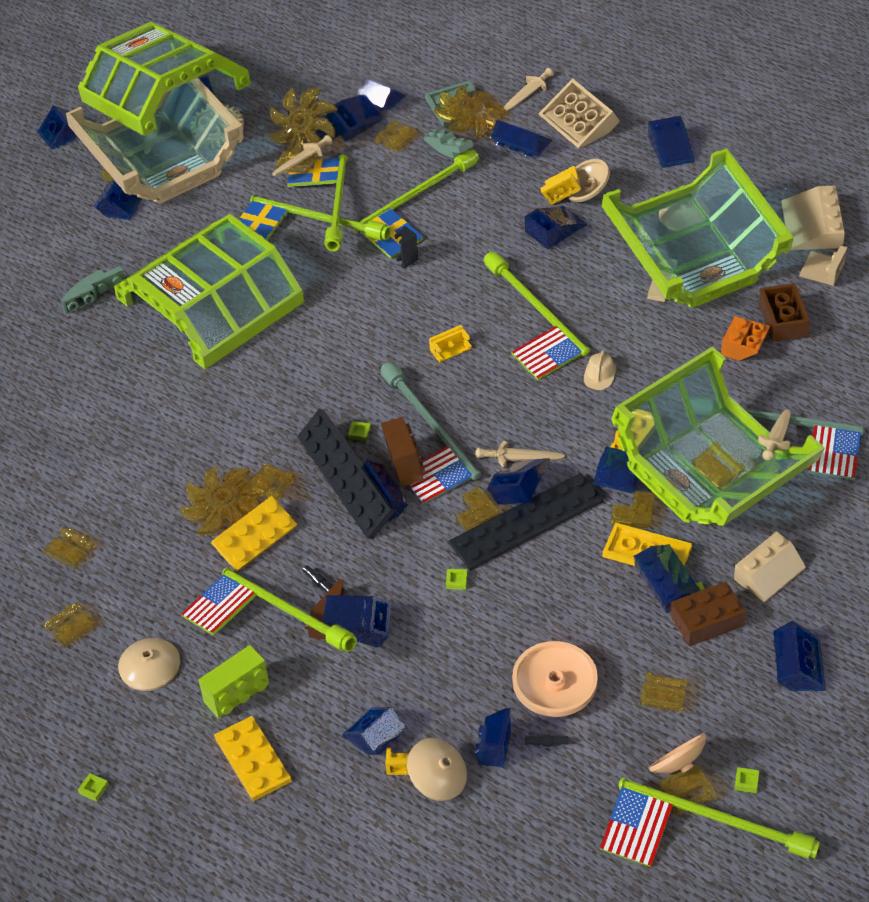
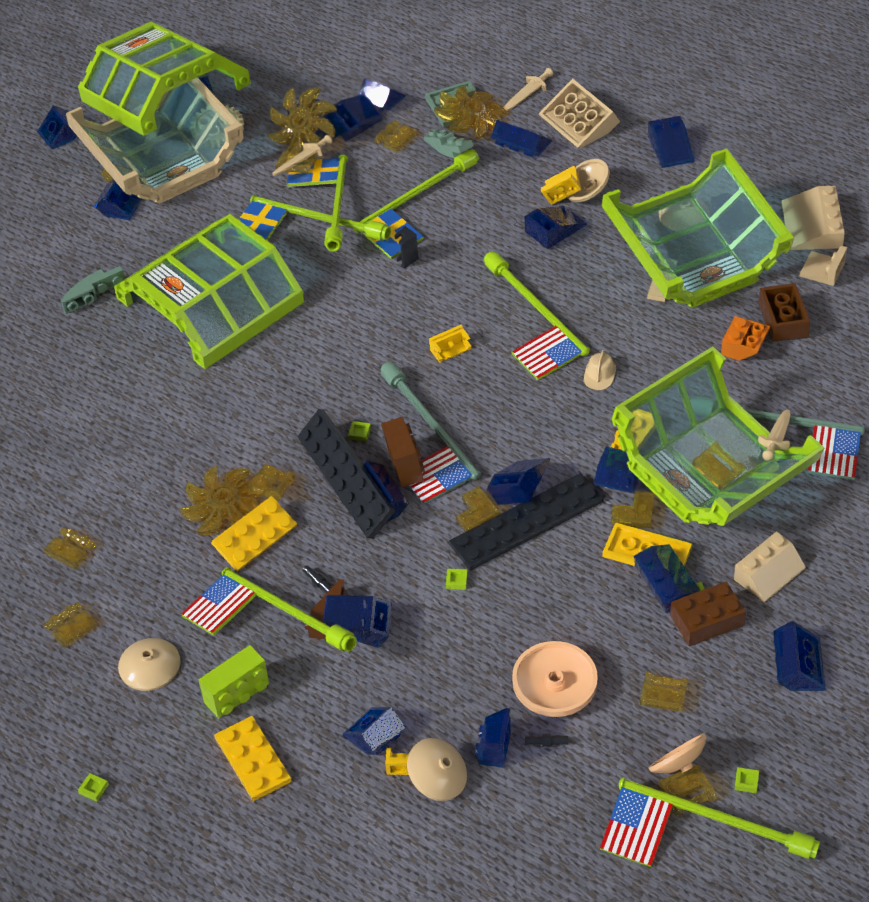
tan sword [475,440,565,468] -> none

